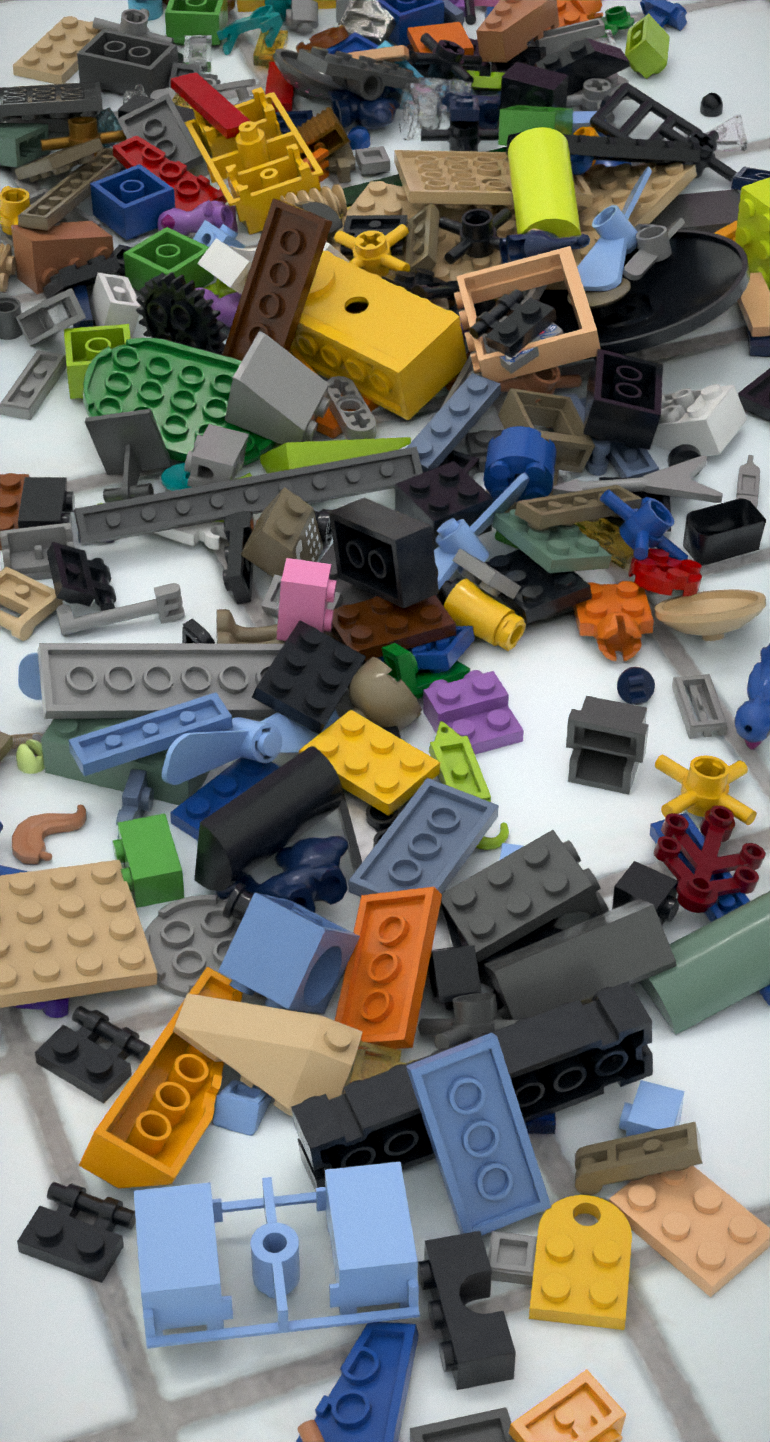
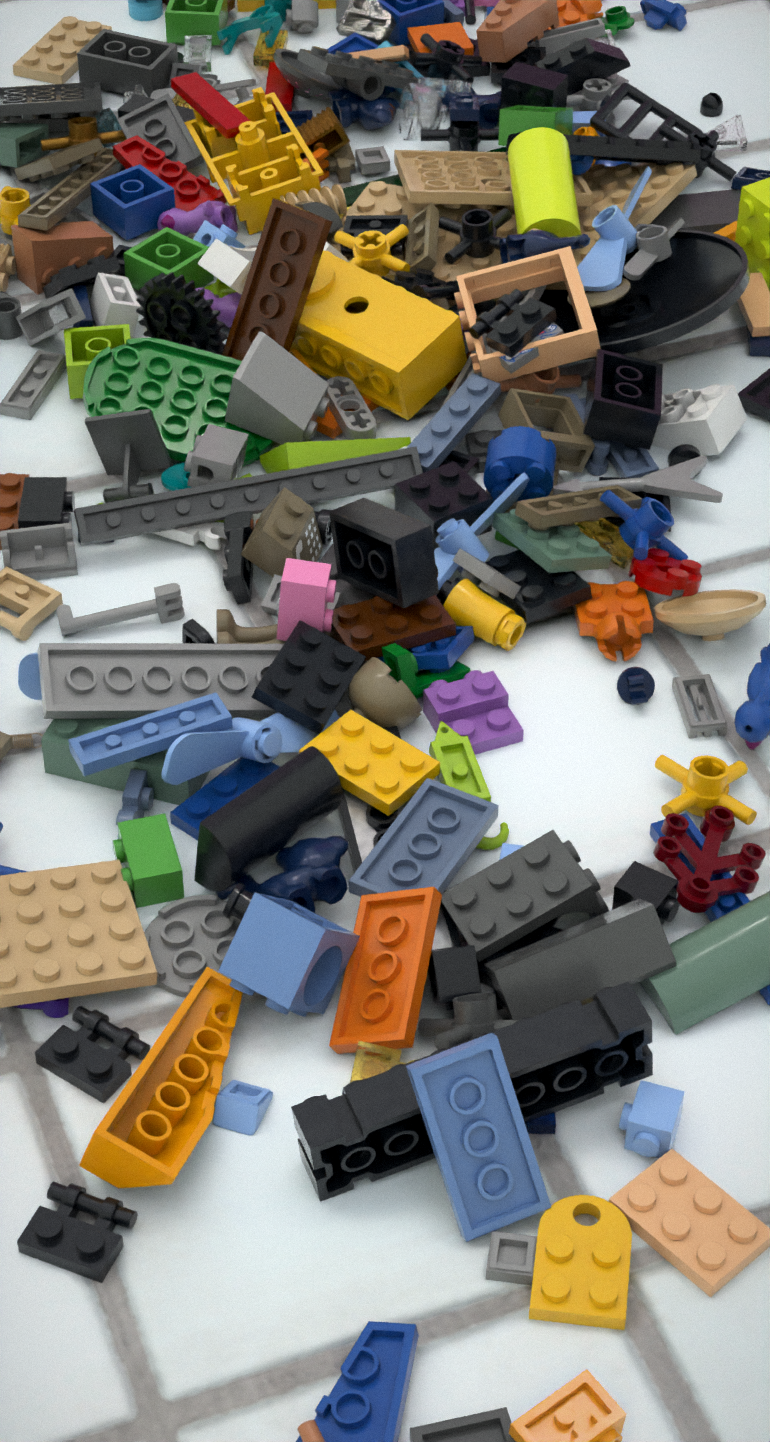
nougat piece [12,804,87,864] -> none
yellowish green hinge [16,739,45,774] -> none
black plate [47,542,116,611] -> none
light grey bar [92,8,174,44] -> none
light blue piece [134,1162,420,1349] -> none
tan wedge [173,993,363,1116] -> none
dark orange tile [296,25,348,53] -> none
blue hinge [348,125,370,150] -> none
black arch [418,1231,516,1390] -> none
lime plate [457,70,505,92] -> none
dark grey plate [566,695,649,795] -> none
dark tan plate [575,1121,703,1196] -> none
lime brick [625,13,670,79] -> none
black piece [683,498,766,566] -> none
light grey piece [736,455,760,508] -> none

